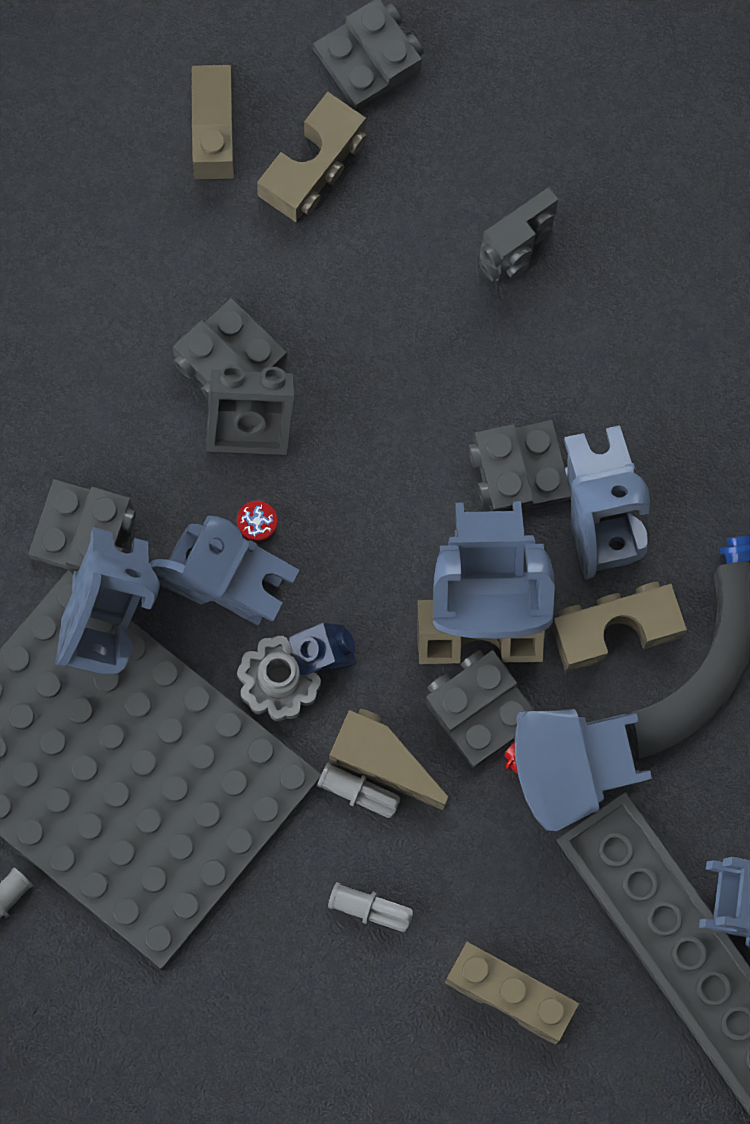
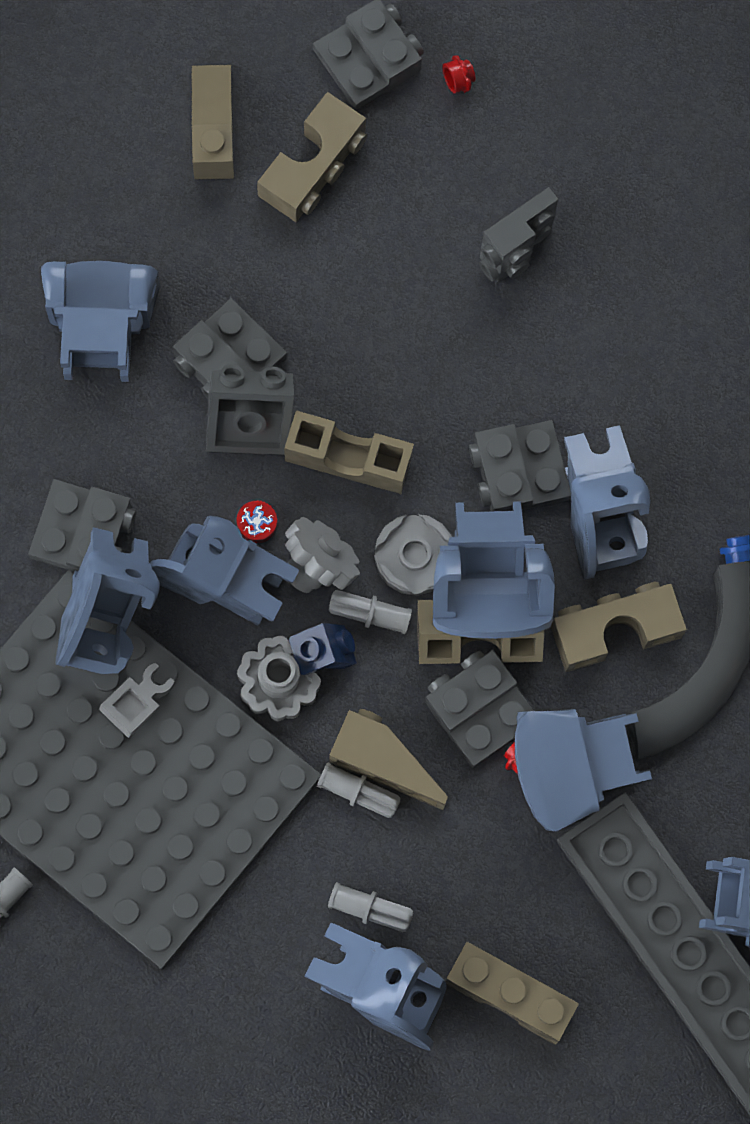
none -> sand blue piece [41,261,160,382]
none -> light grey plate [99,663,174,738]
none -> dark tan arch [284,411,414,494]
none -> light grey plant [285,517,360,593]
none -> sand blue piece [305,923,446,1051]
none -> light grey axle [329,590,412,635]
none -> light grey tile [374,514,452,596]
none -> red plate [442,55,476,93]

